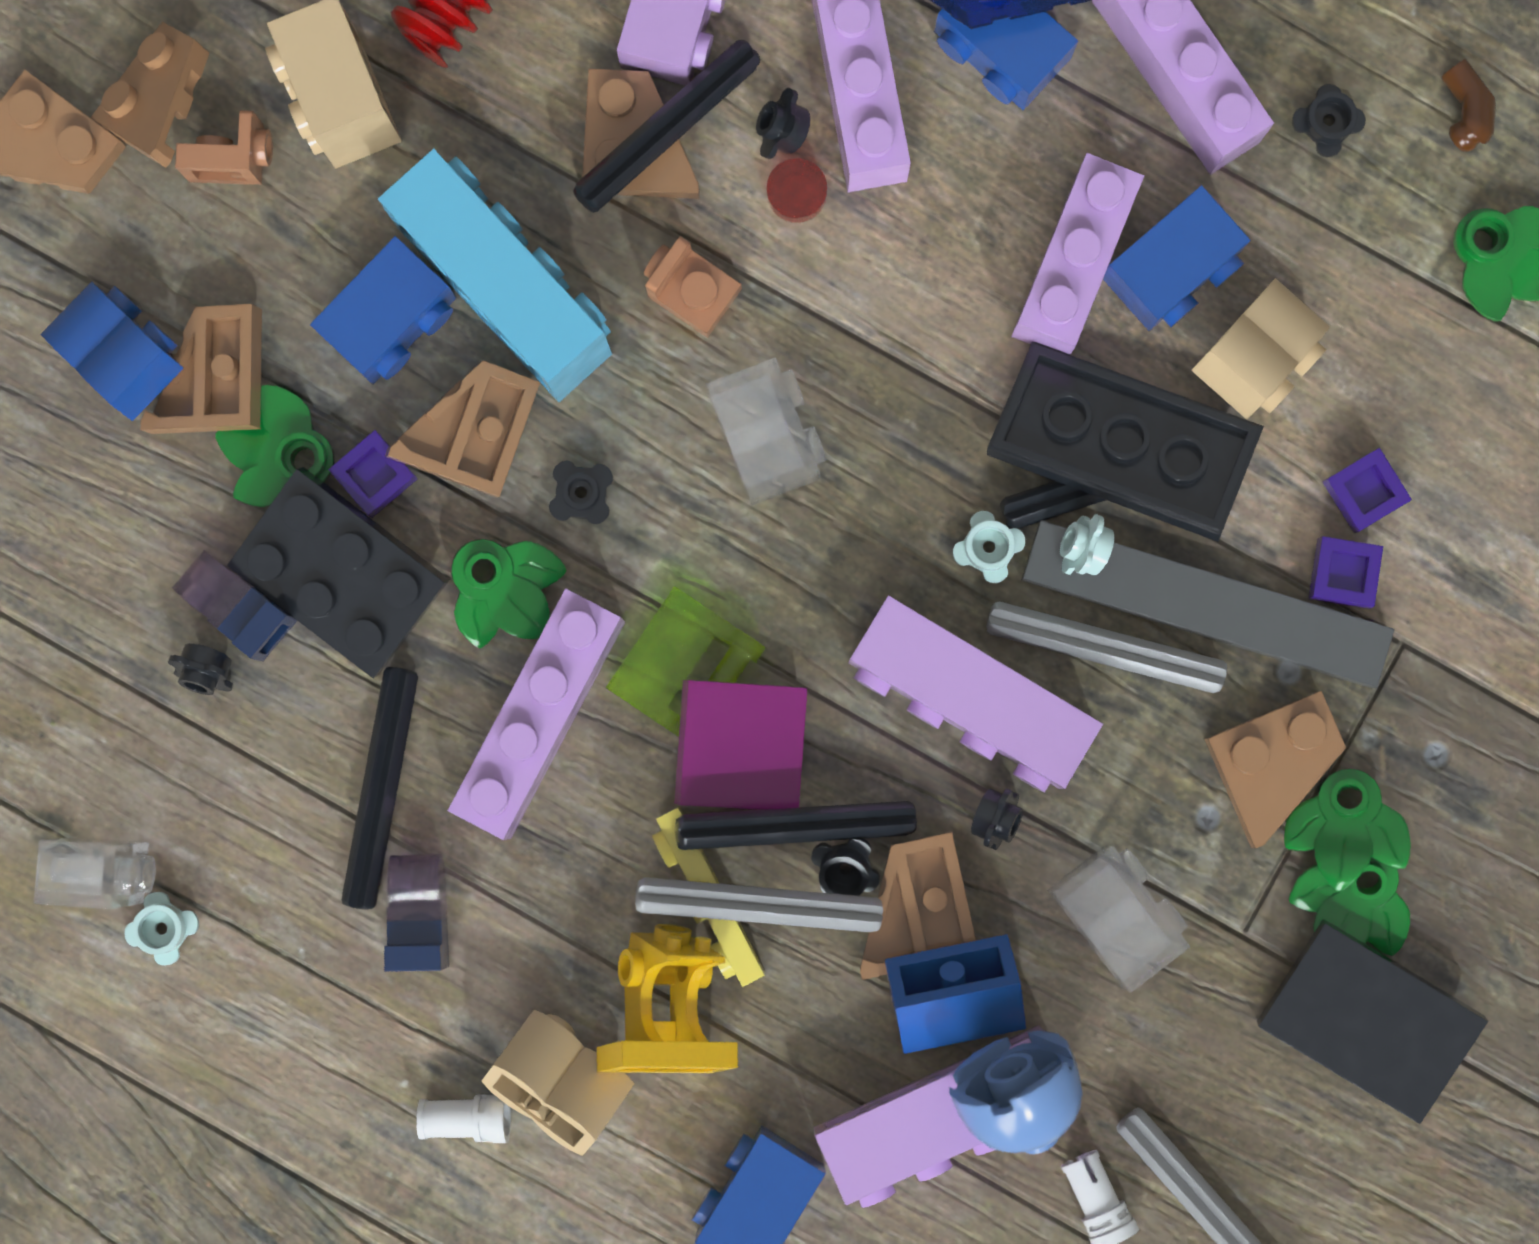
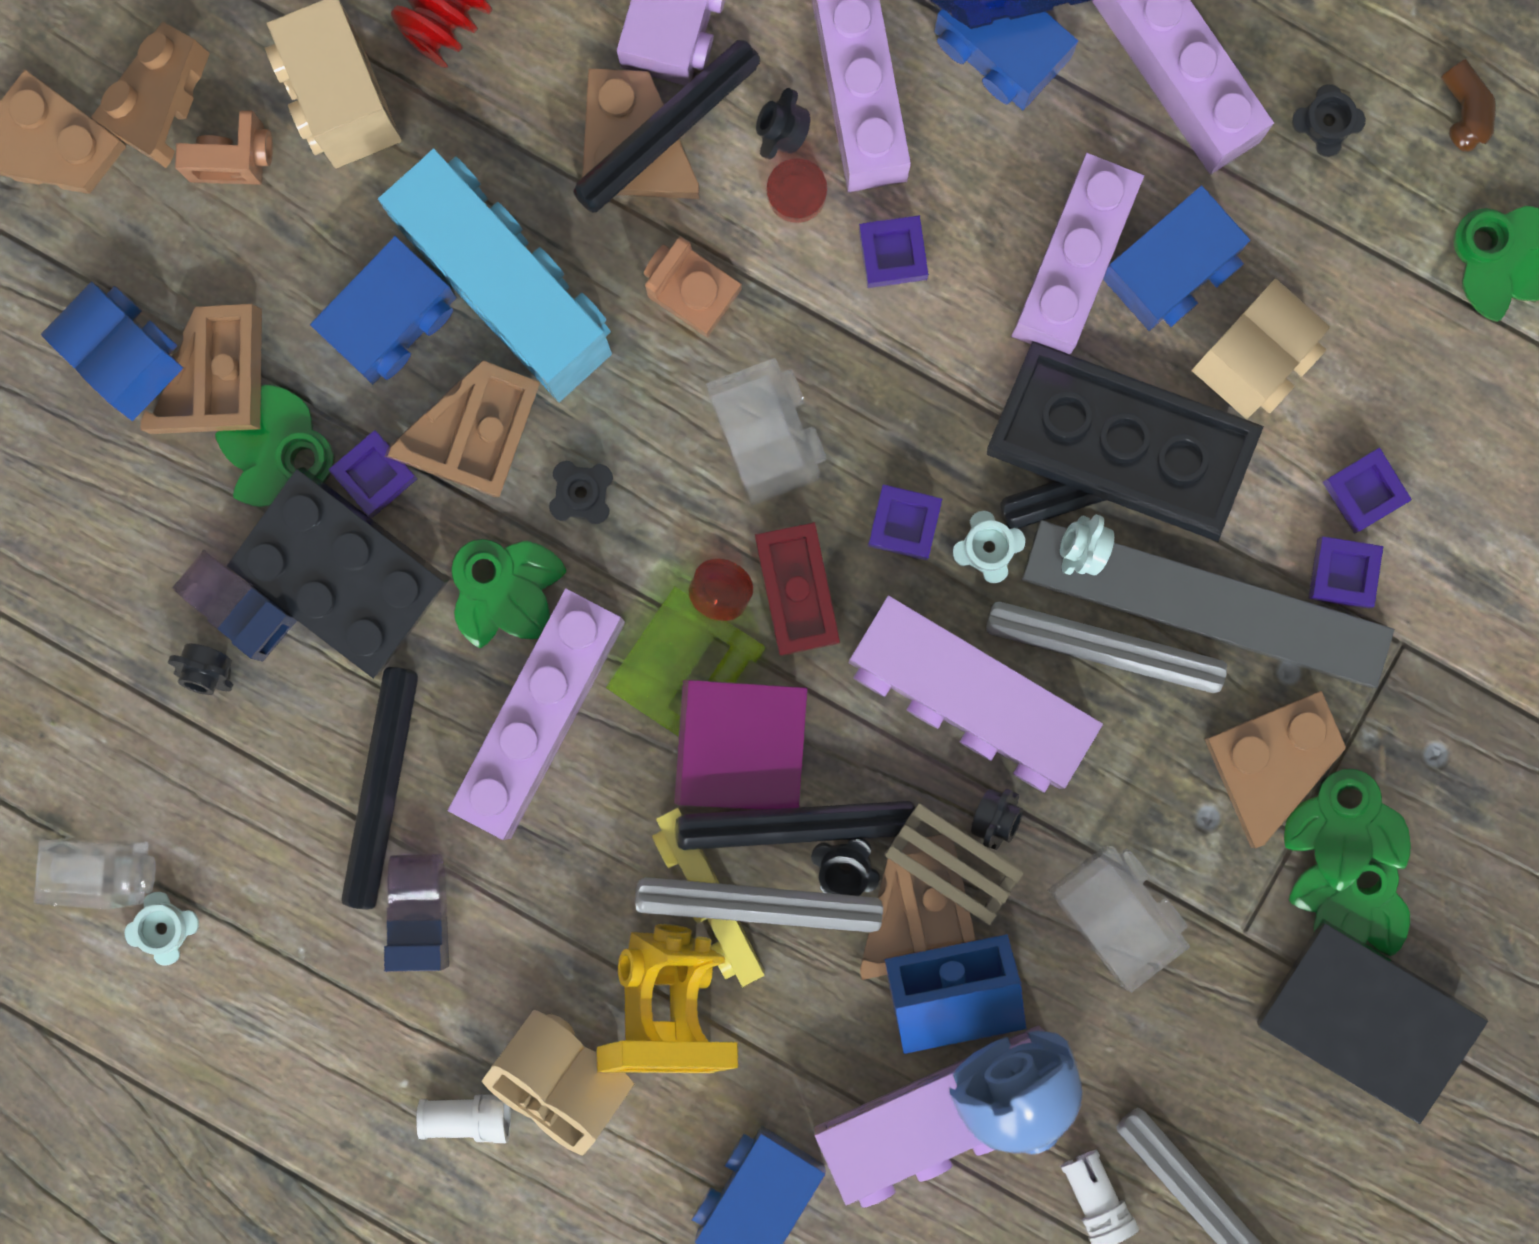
none -> clear red tile [688,559,753,621]
none -> dark red plate [755,522,840,656]
none -> dark purple plate [859,215,929,288]
none -> dark purple plate [868,484,943,560]
none -> dark tan tile [884,803,1024,925]

